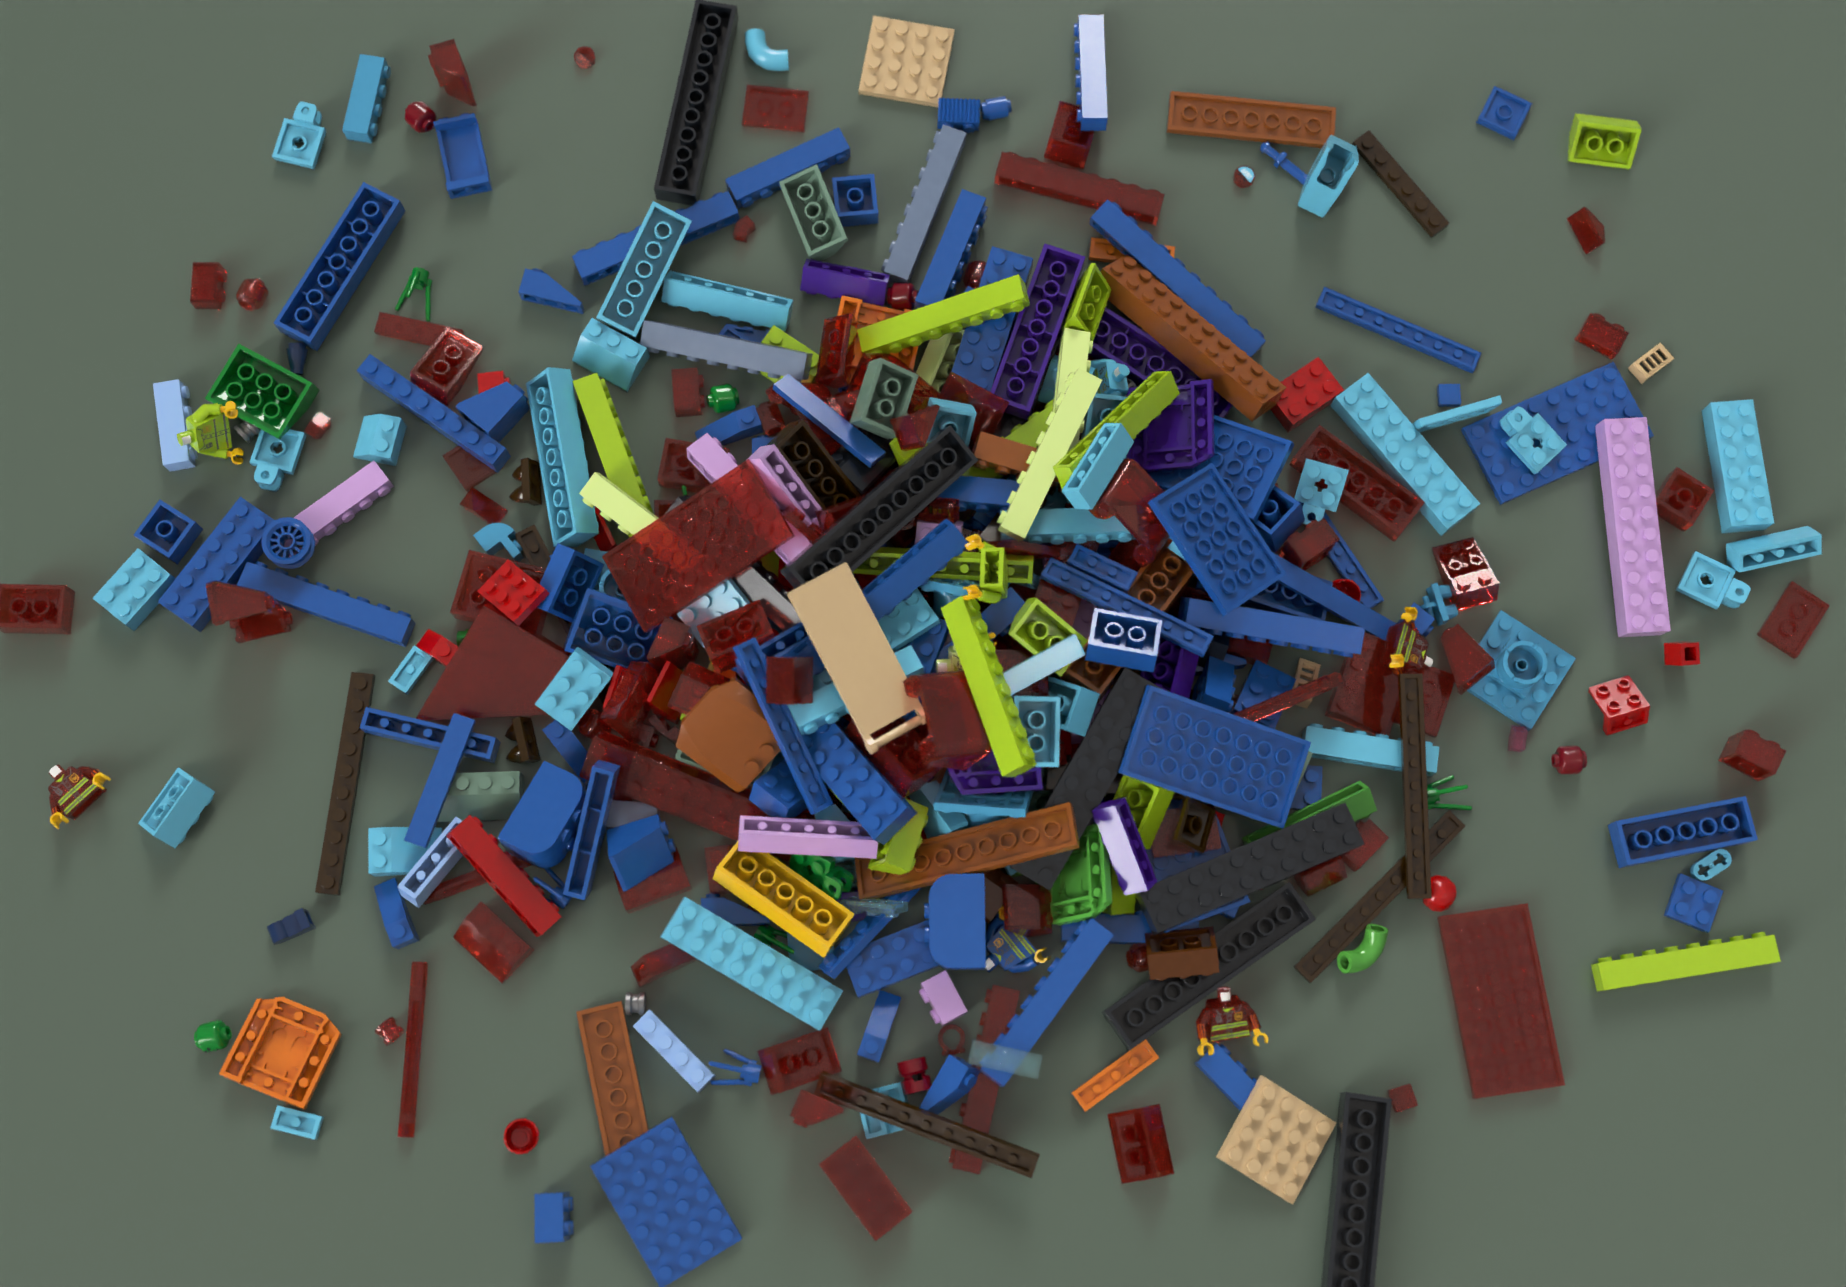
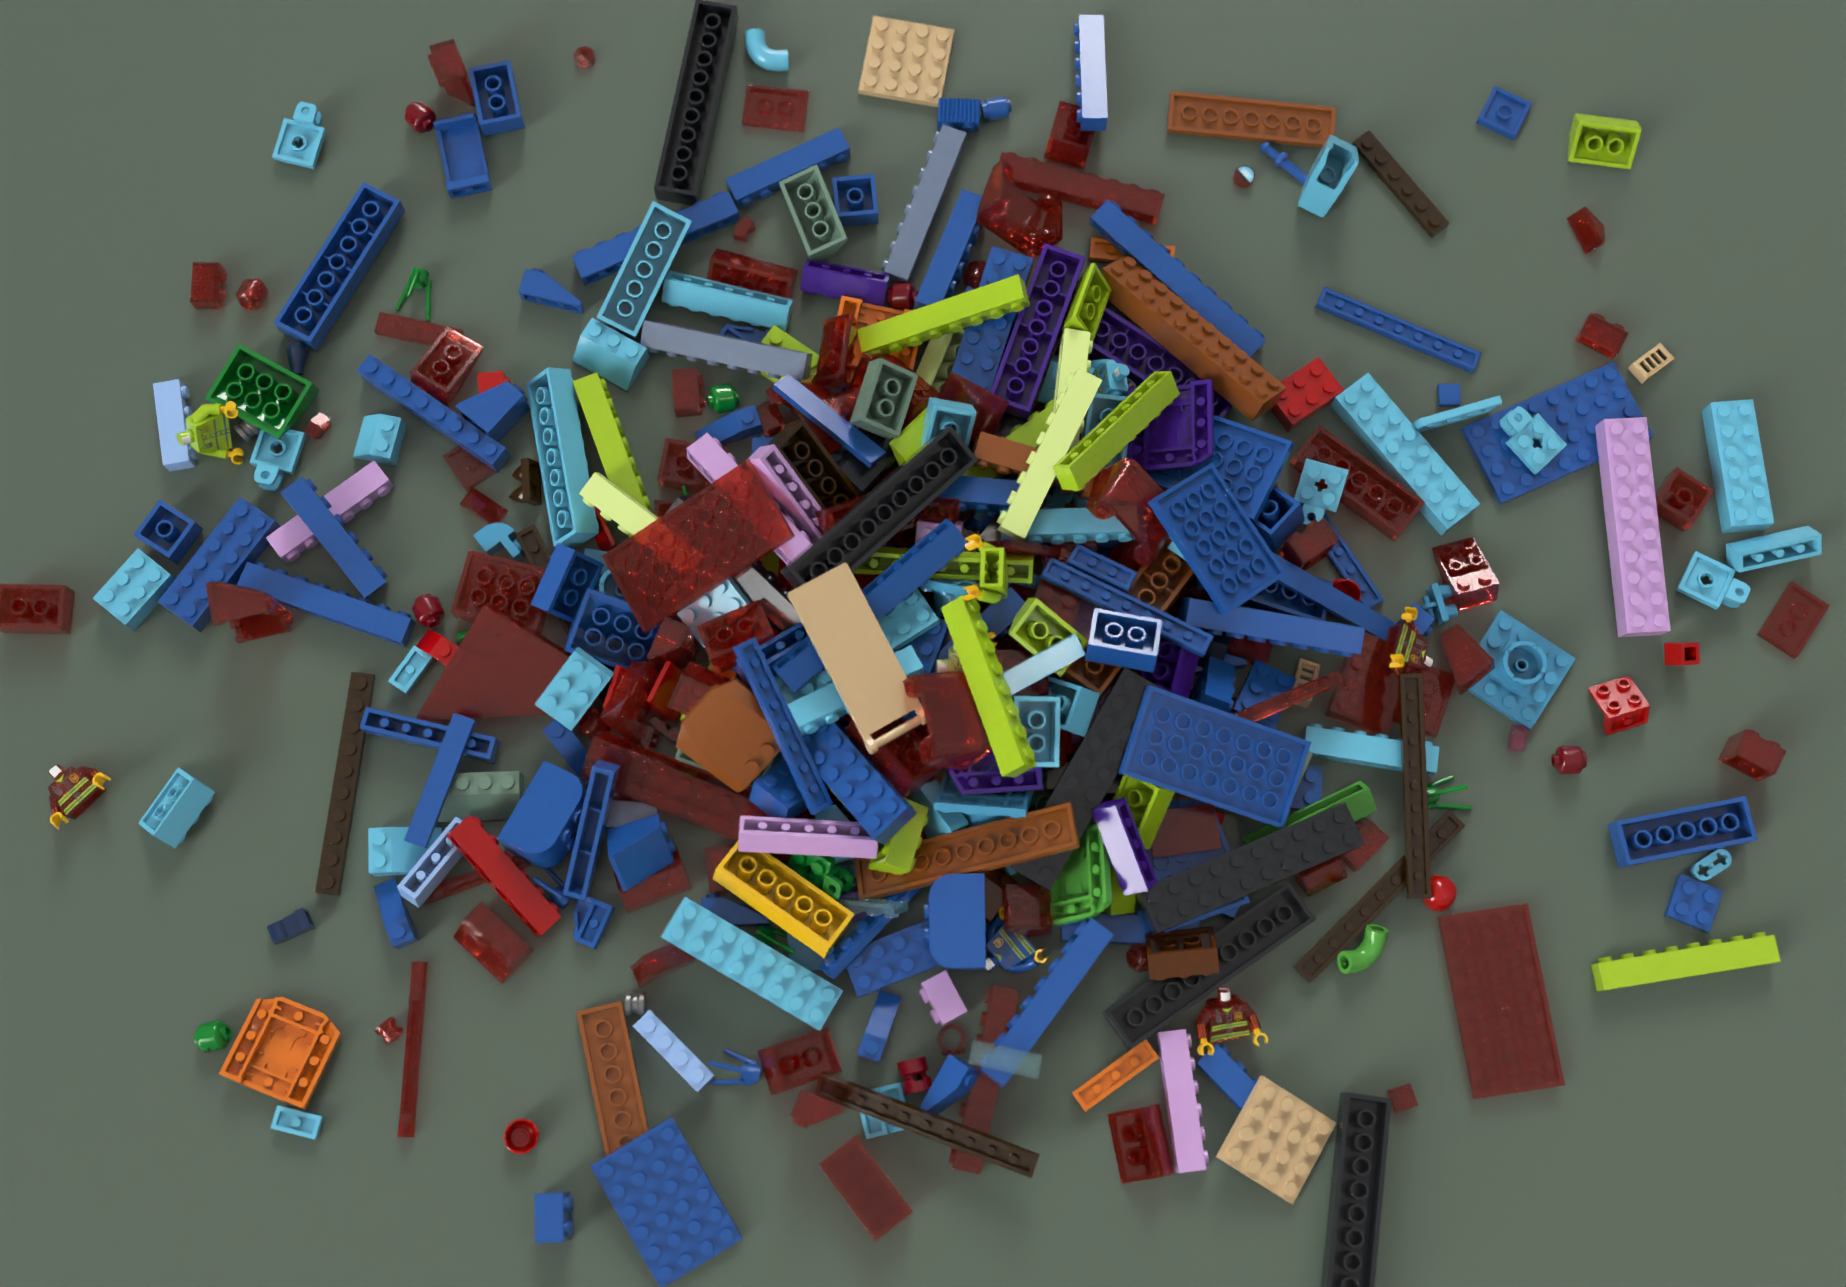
blue wheel [262,517,315,569] -> none
dark azure brick [342,54,391,143] -> none
red plate [477,559,550,626] -> none
dark brown tile [505,716,541,763] -> none
clear red slope [766,657,813,705] -> none
clear red plate [783,506,823,542] -> none
clear red slope [890,404,940,451] -> none
medium azure brick [1062,423,1134,510] -> none
dark brown slope [1169,796,1216,854] -> none
none -> blue brick [280,477,388,599]
none -> dark red head [412,594,445,628]
none -> blue brick [468,60,525,136]
none -> blue wing [573,896,615,950]
none -> clear red slope [707,248,798,299]
none -> clear red windscreen [976,159,1063,258]
none -> lavender brick [1156,1029,1209,1173]

